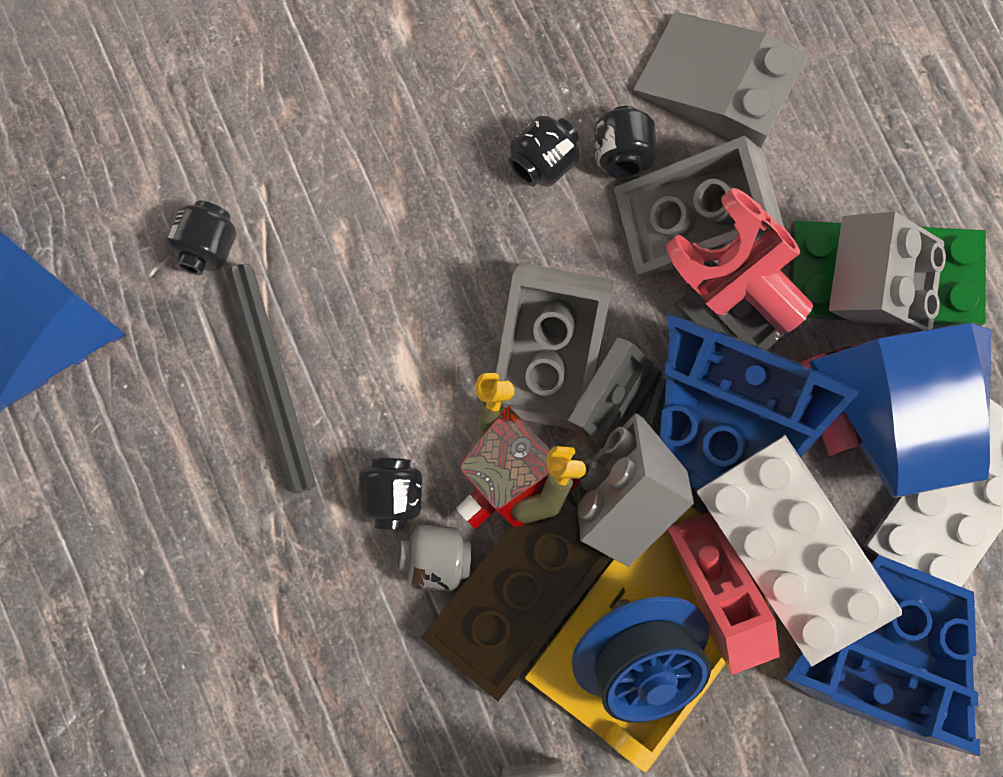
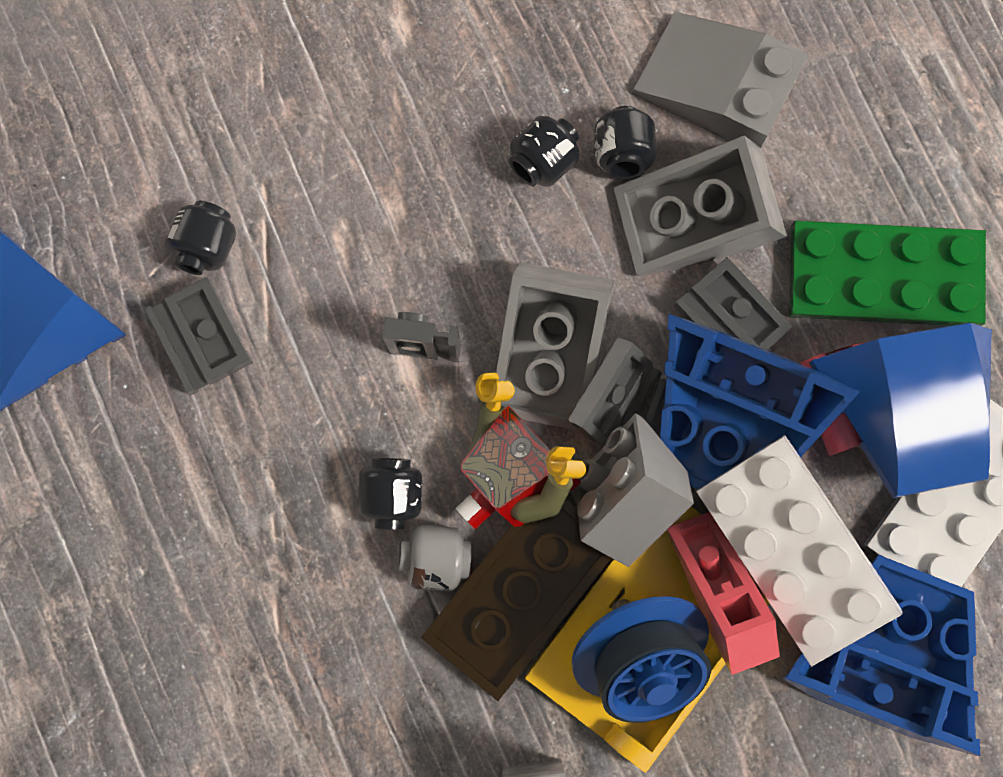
dark grey axle [227,264,316,493] -> none
coral connector [666,188,813,334] -> none
light grey slope [829,212,946,333] -> none
none -> dark grey plate [145,276,253,395]
none -> dark grey plate [382,312,461,363]

